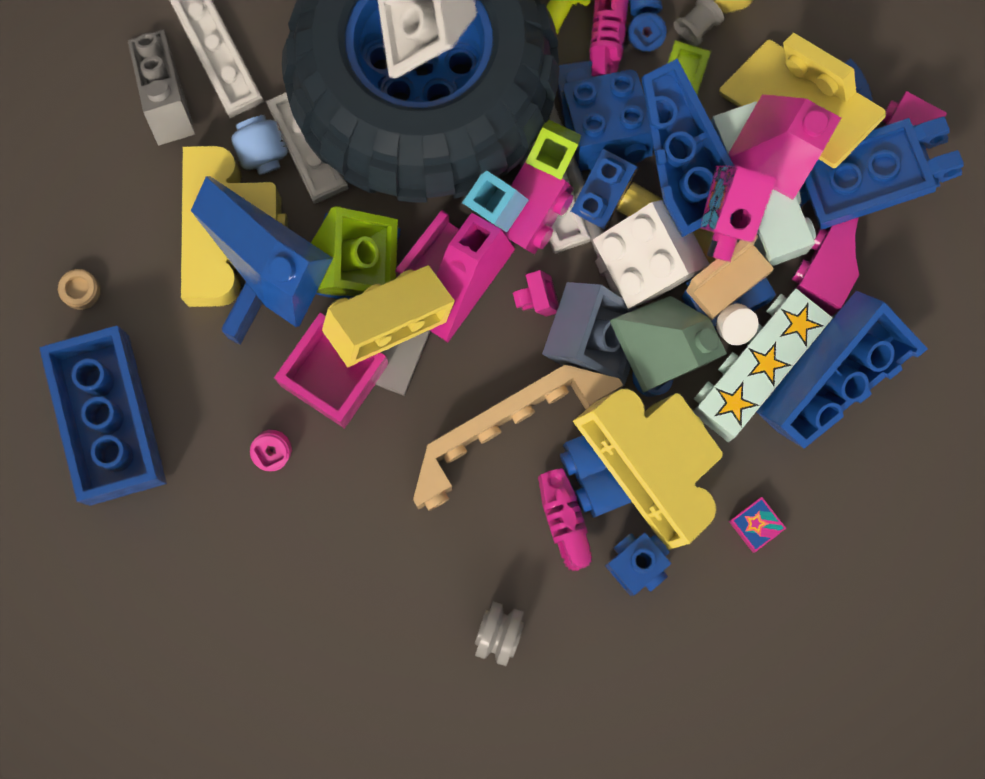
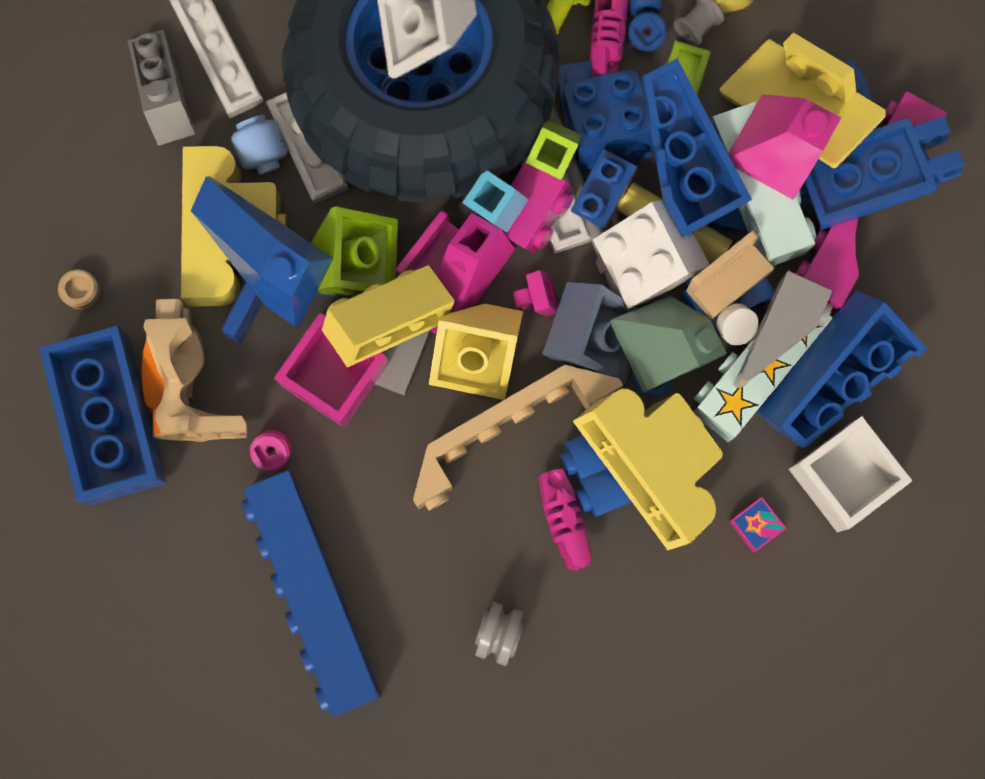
blue brick [605,533,671,596] -> none
dark pink torso [701,166,777,262] -> none
none -> tan hips [141,299,248,442]
none -> blue brick [241,470,381,718]
none -> light yellow slope [429,304,523,400]
none -> light grey slope [733,271,833,389]
none -> white piece [789,416,912,532]

